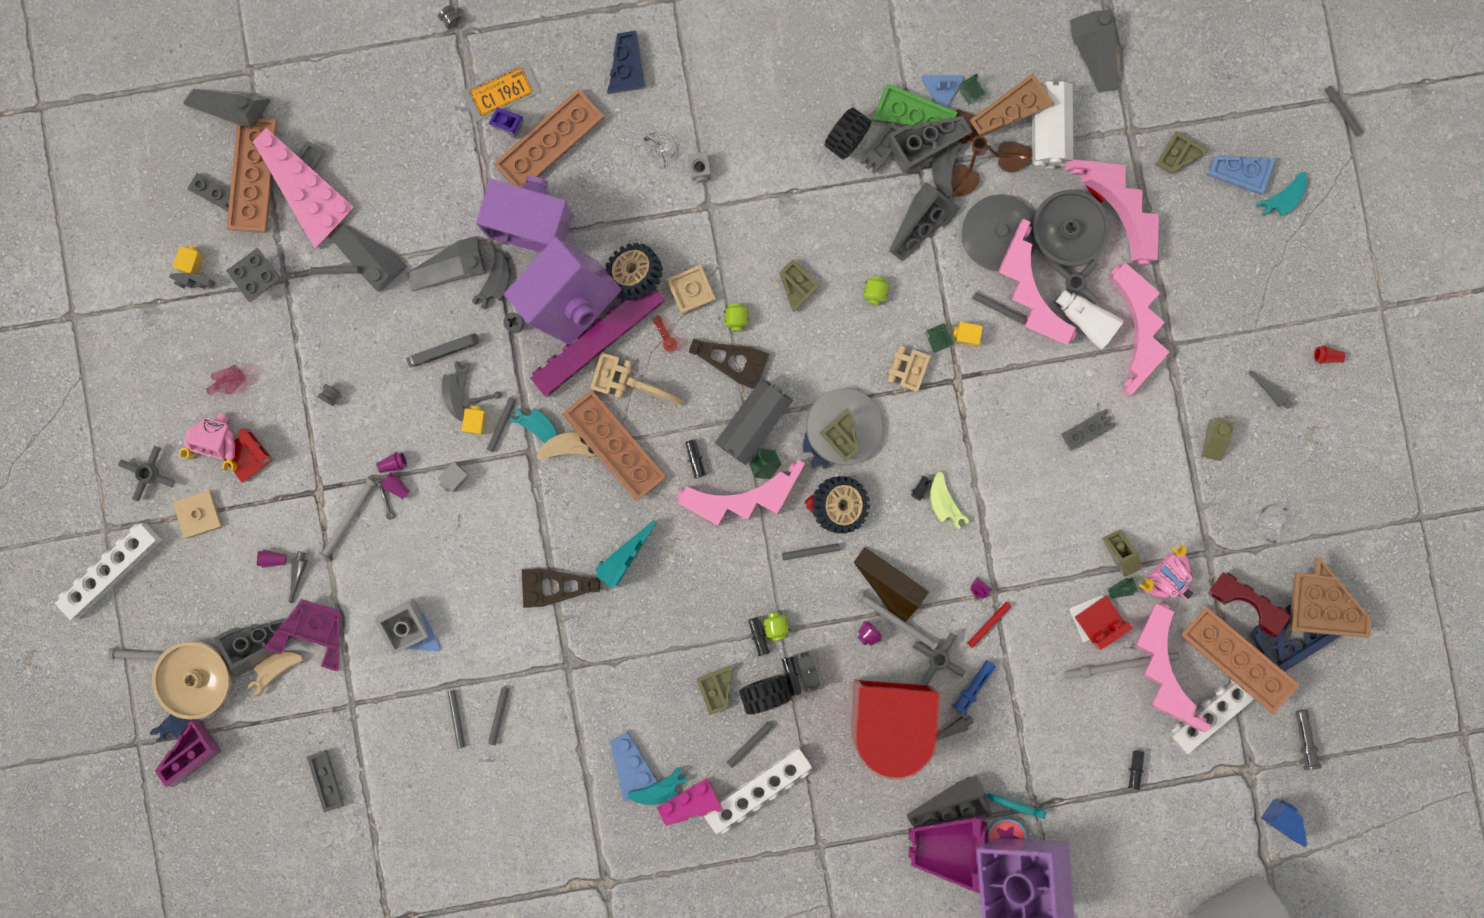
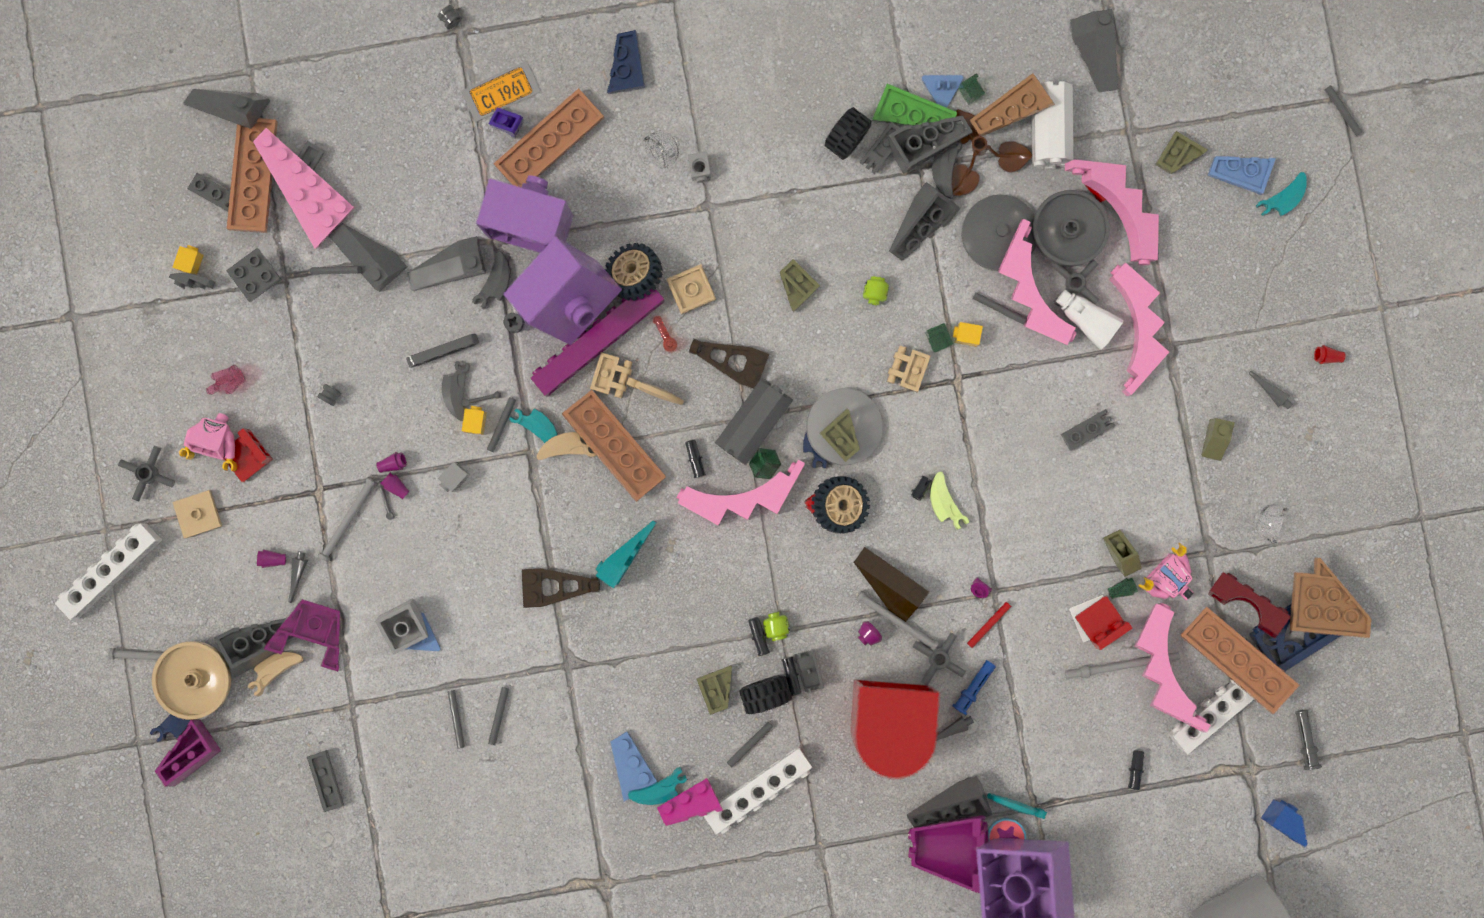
lime head [724,303,749,332] -> none
dark grey bar [782,543,840,561] -> none

